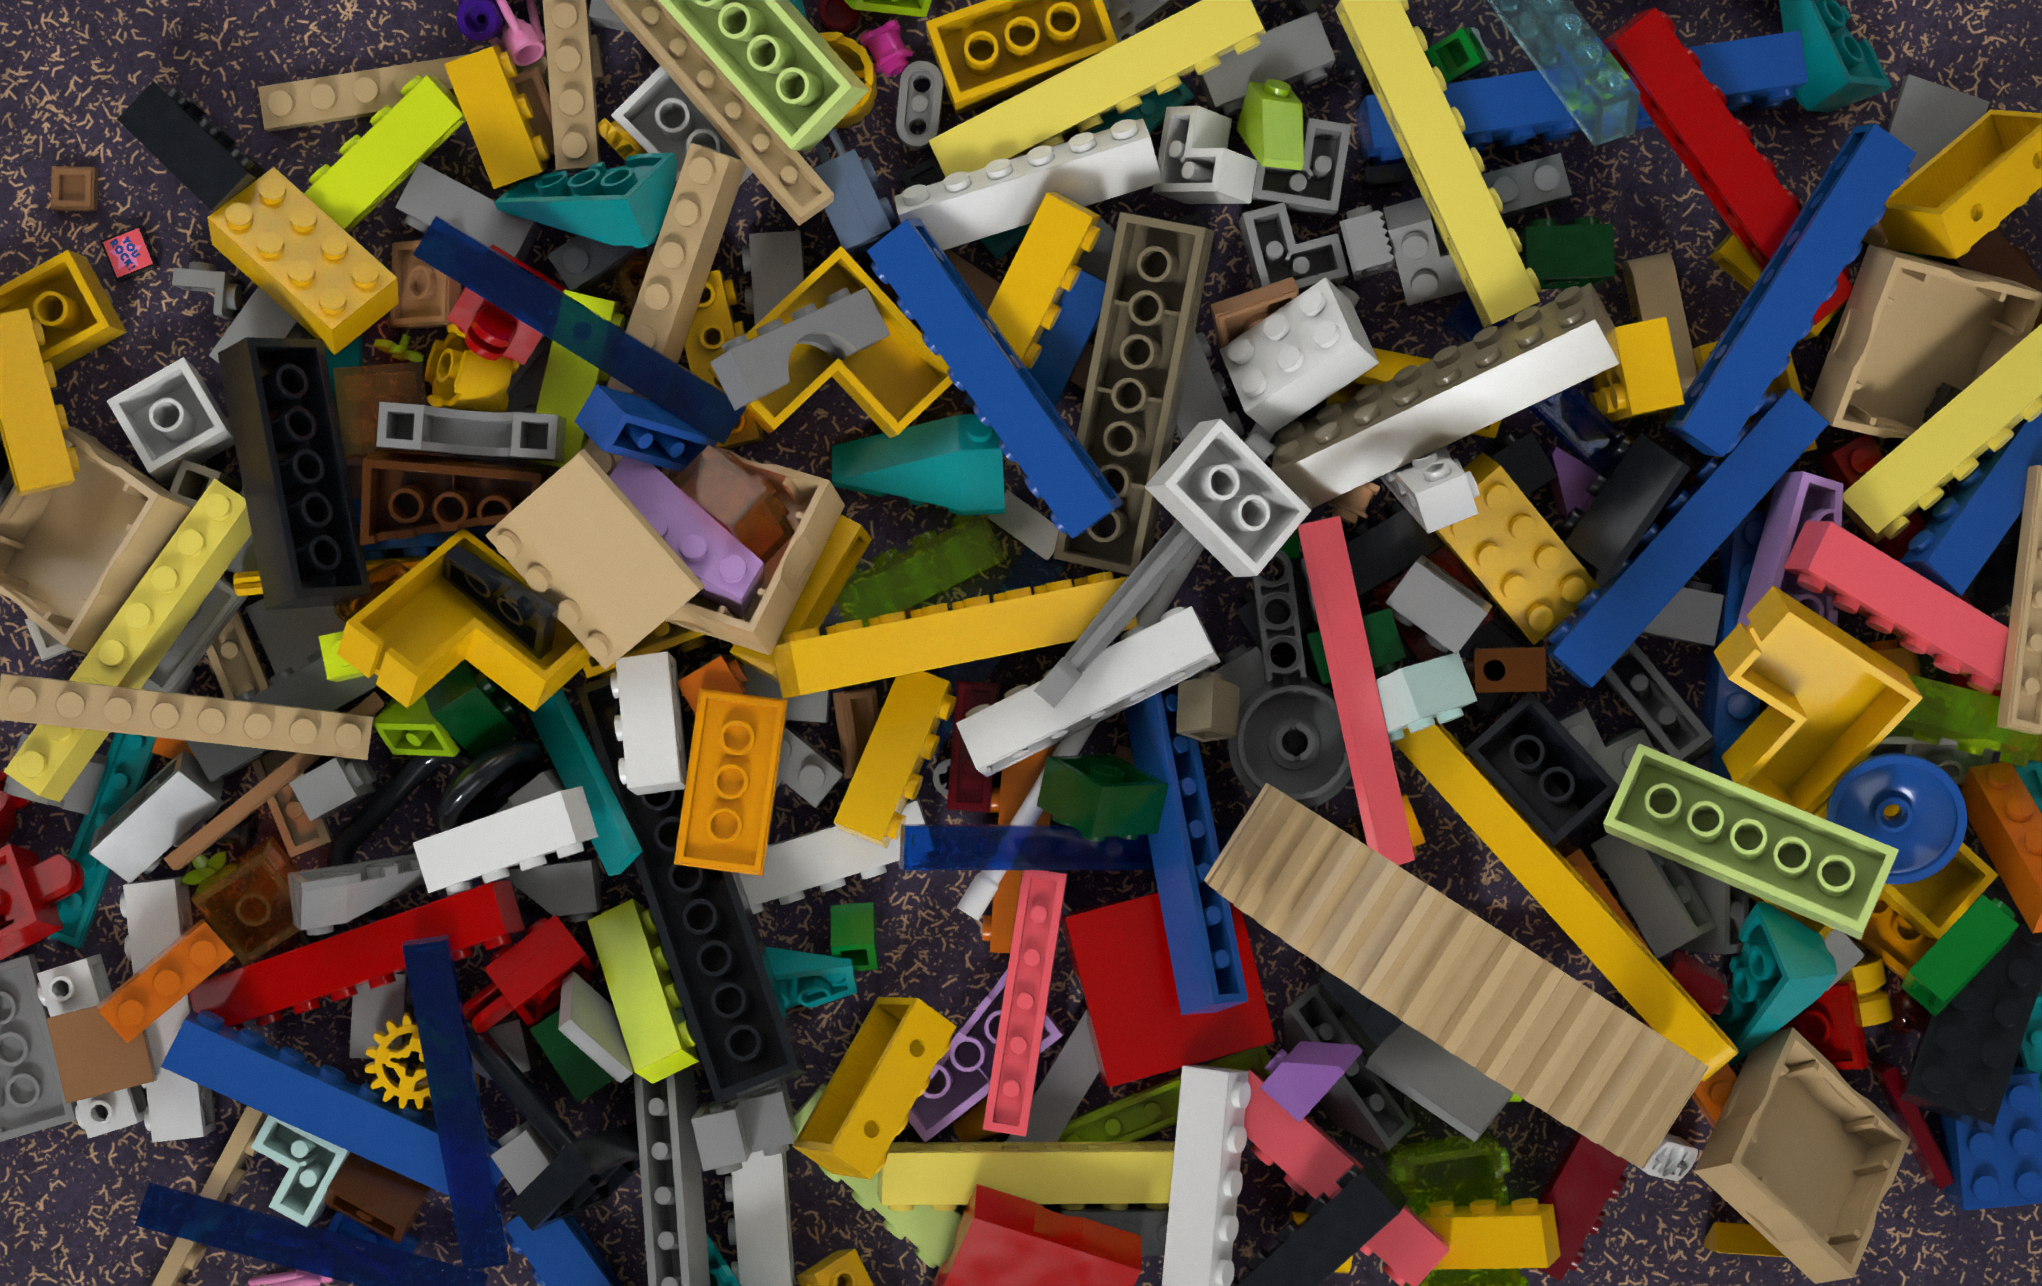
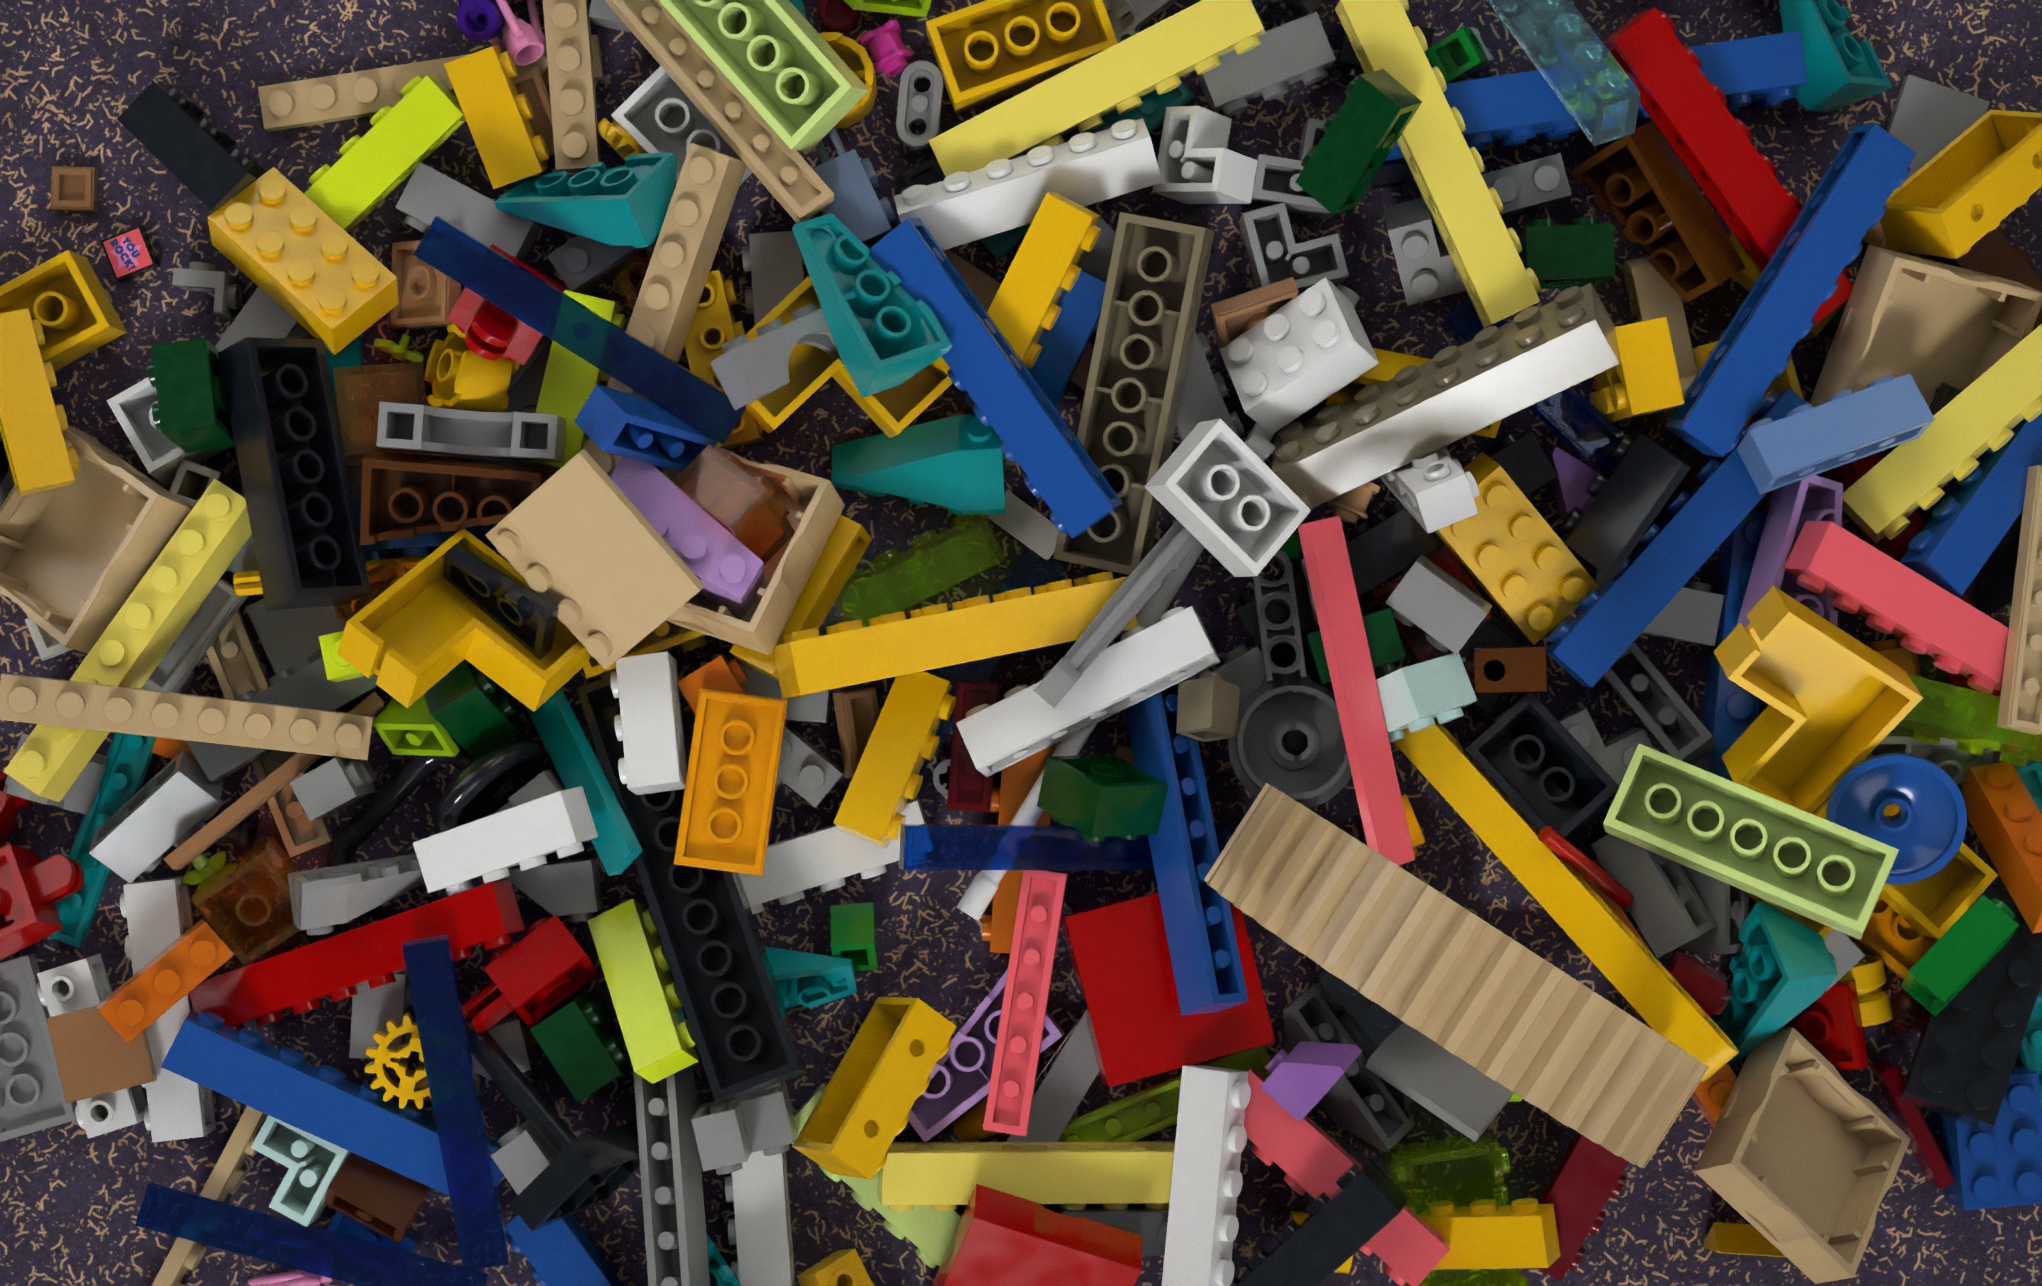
light grey tile [558,971,633,1083] -> none
lime slope [1236,79,1304,170] -> none
light grey brick [1339,205,1395,280] -> none
white beam [1635,1133,1698,1181] -> none
none -> dark green brick [147,338,235,453]
none -> teal wedge [792,213,952,398]
none -> sticker [1036,1022,1076,1080]
none -> dark green brick [1295,69,1422,215]
none -> red bar [1538,826,1633,908]
none -> reddish brown wedge [1568,120,1746,303]
none -> medium blue brick [1737,373,1935,495]

